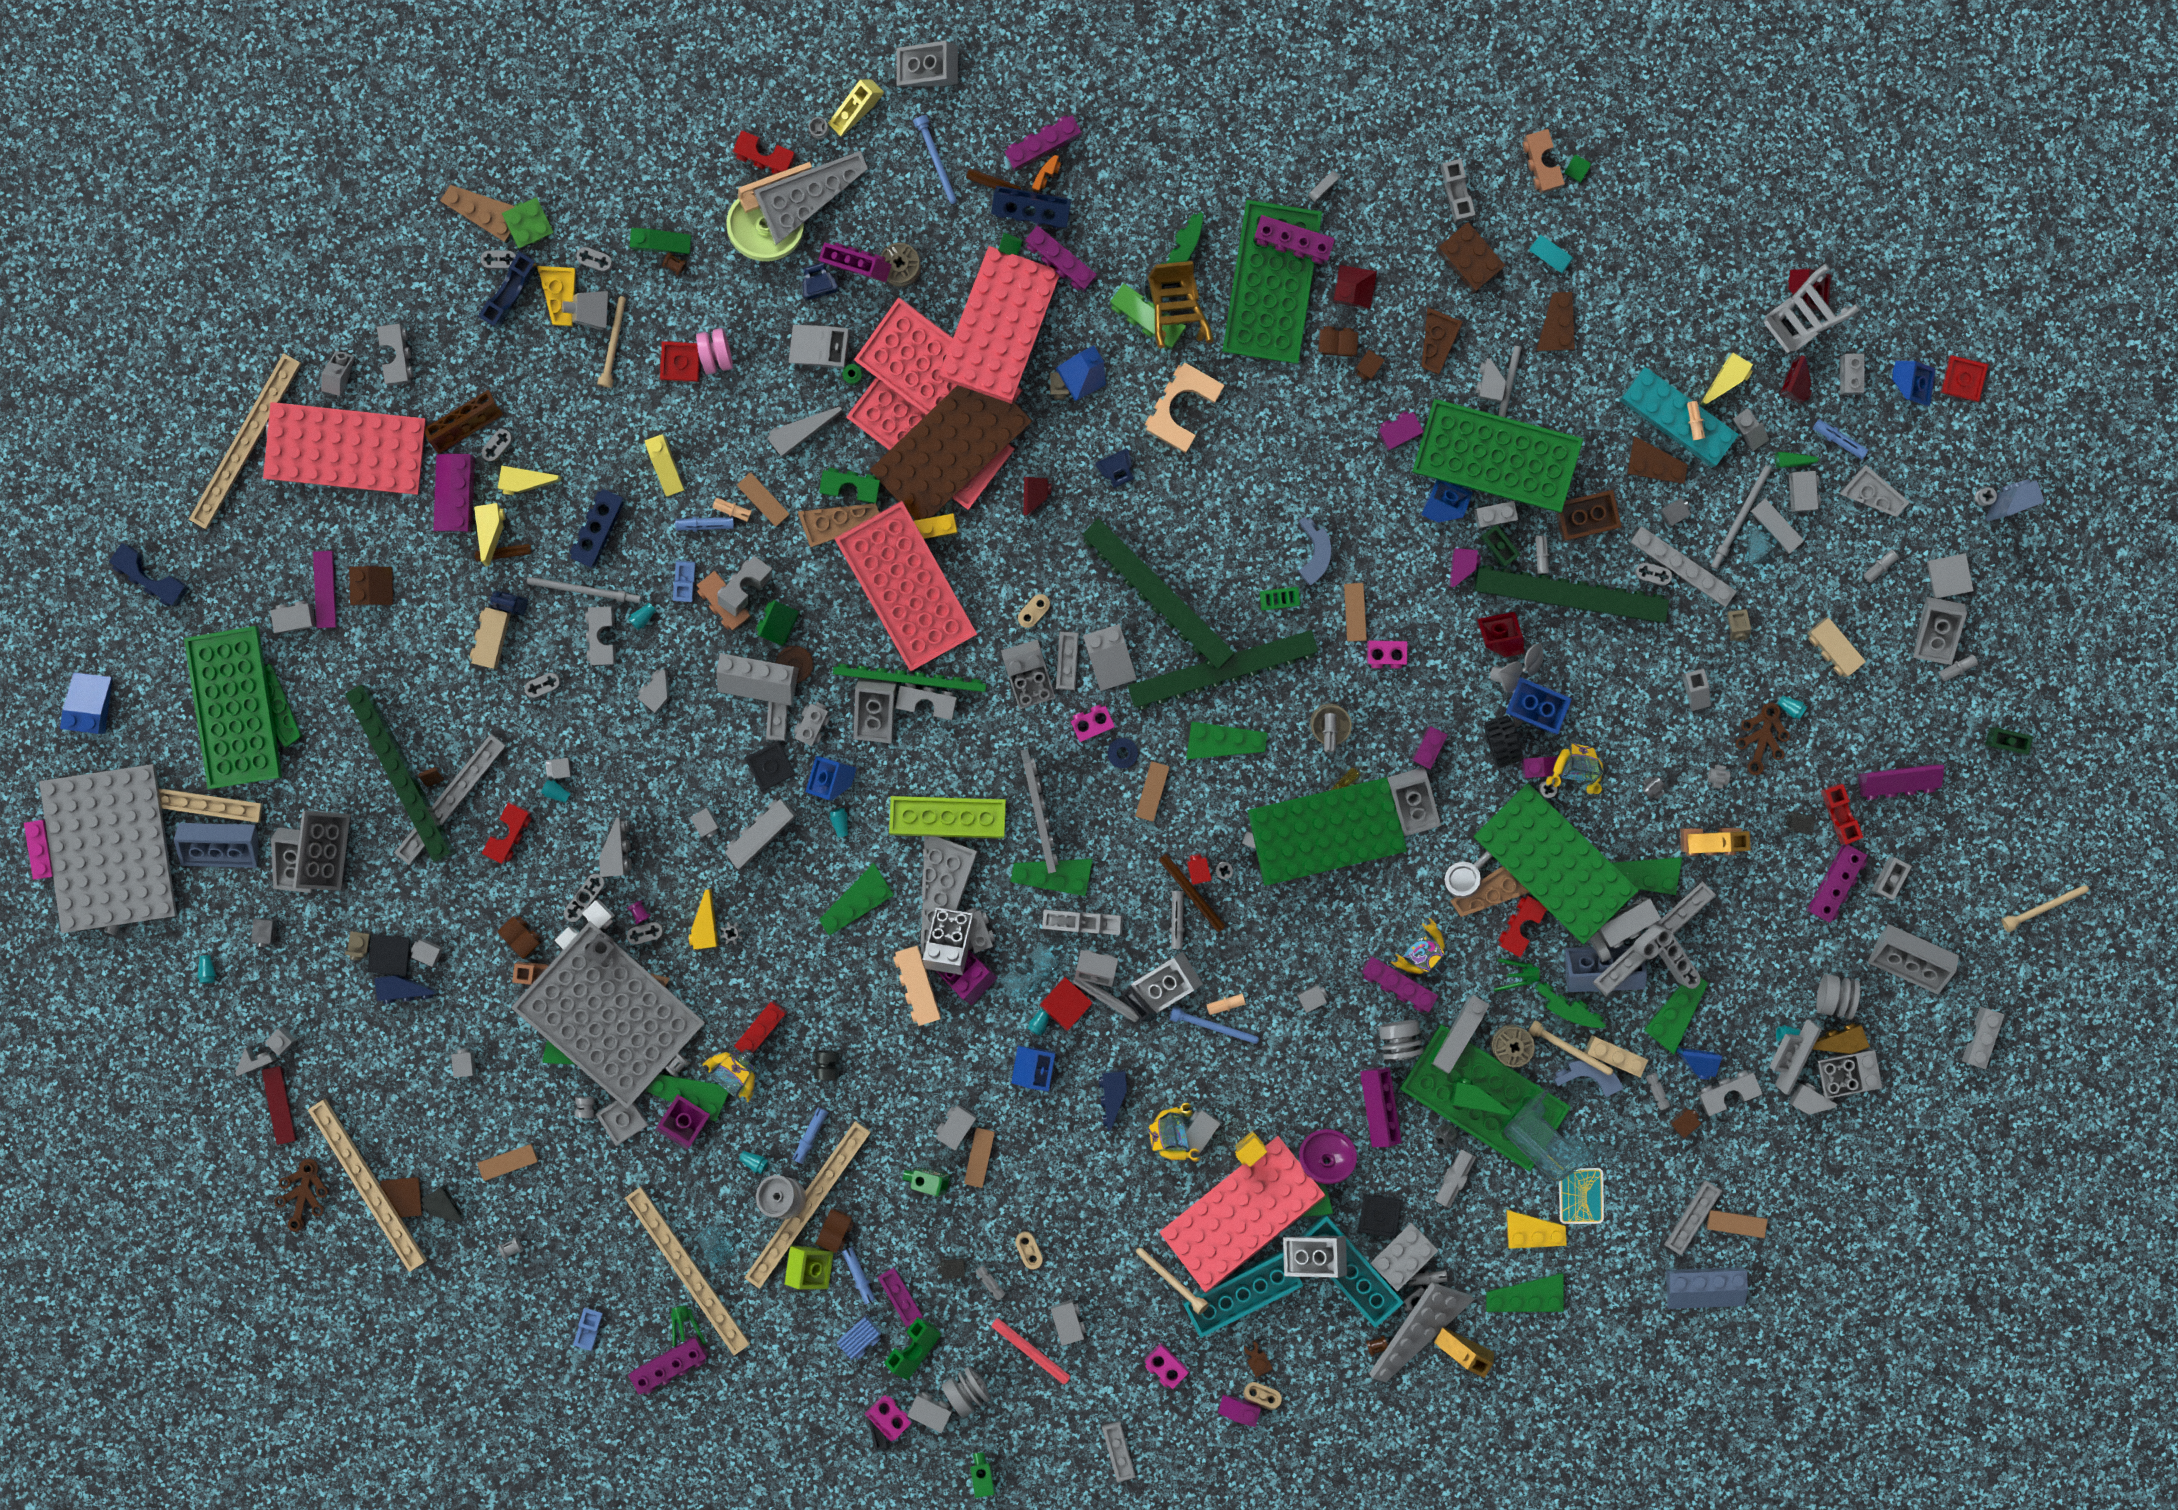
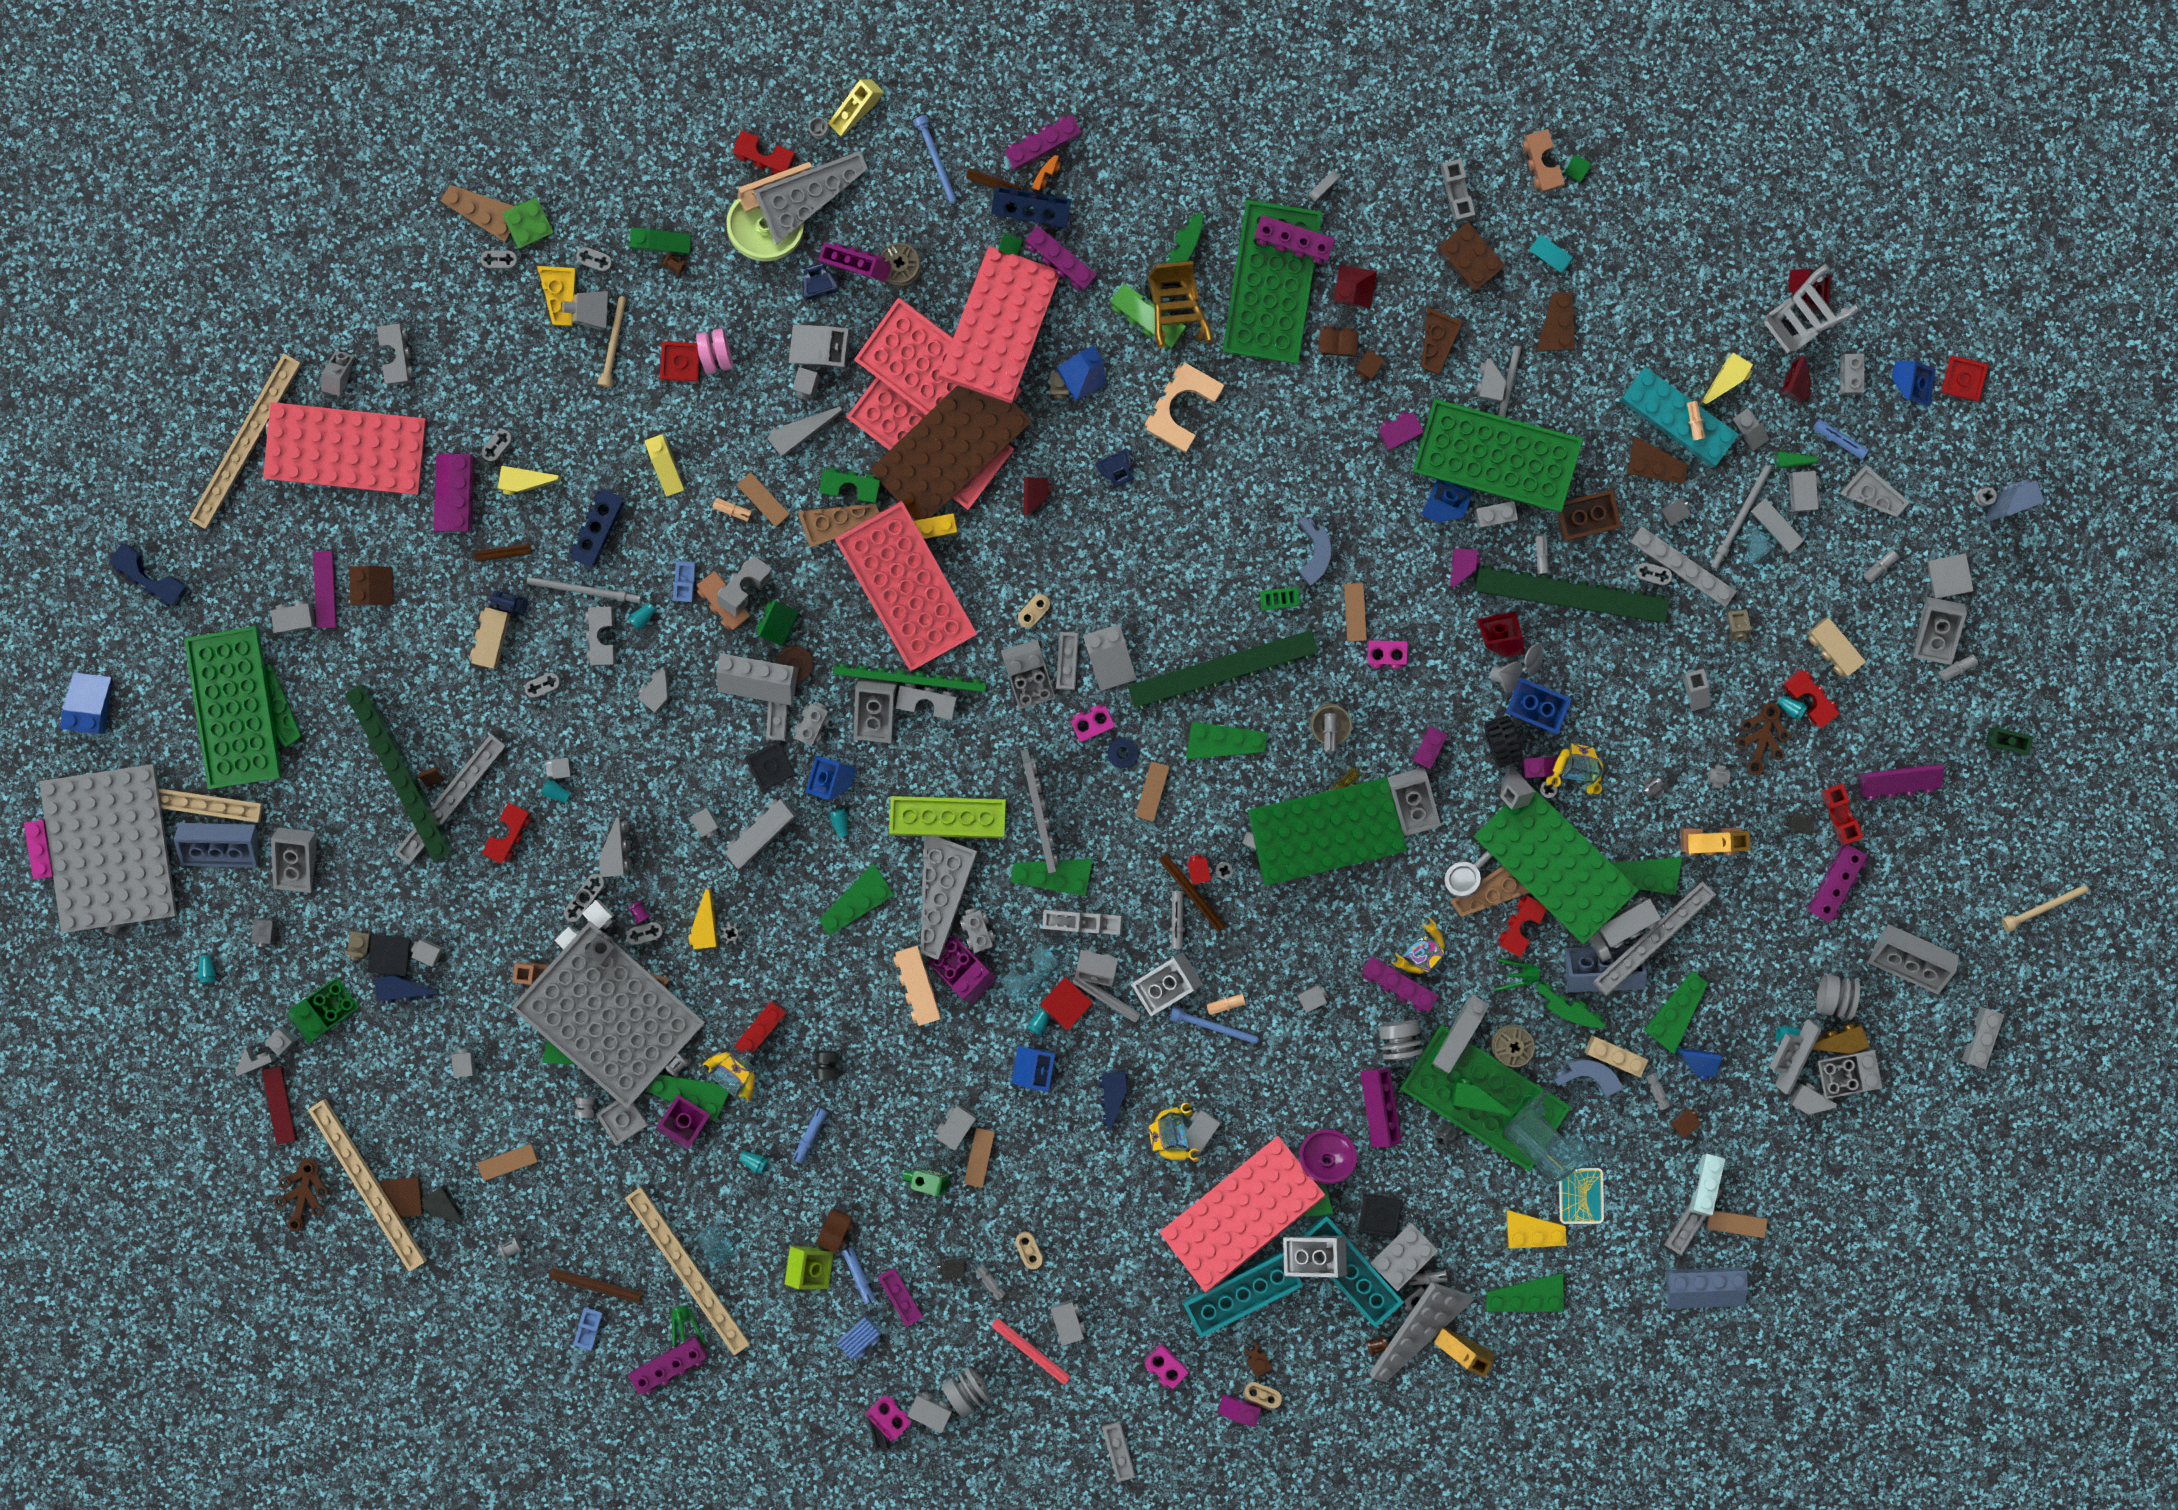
light grey slope [293,811,350,891] -> none
reddish brown fence [424,389,504,454] -> none
light yellow slope [474,503,505,567] -> none
dark blue arch [478,251,539,329] -> none
reddish brown brick [497,915,542,959] -> none
medium blue pin [675,516,734,532] -> none
tan plate [744,1121,871,1289] -> none
light grey wheel [756,1175,806,1220] -> none
green brick [842,364,863,386] -> none
green arch [884,1317,941,1380] -> none
light grey slope [897,41,958,87] -> none
light grey slope [923,907,973,975] -> none
green torso [970,1452,997,1498] -> none
dark green brick [1082,518,1235,670] -> none
black piece [1122,987,1158,1022] -> none
tan piece [1136,1248,1209,1315] -> none
yellow arch [1235,1131,1267,1167] -> none
light grey piece [1435,1149,1476,1208] -> none
dark green brick [1479,525,1520,568] -> none
tan piece [1528,1020,1613,1075] -> none
light grey beam [1634,925,1700,989] -> none
light grey arch [1697,1070,1762,1116] -> none
light grey brick [1871,857,1912,901] -> none
none -> green slope [286,977,360,1045]
none -> reddish brown axle [549,1268,642,1303]
none -> light grey brick [792,367,821,401]
none -> light grey slope [1500,766,1535,810]
none -> light aqua arch [1689,1154,1725,1216]
none -> red arch [1781,669,1839,729]

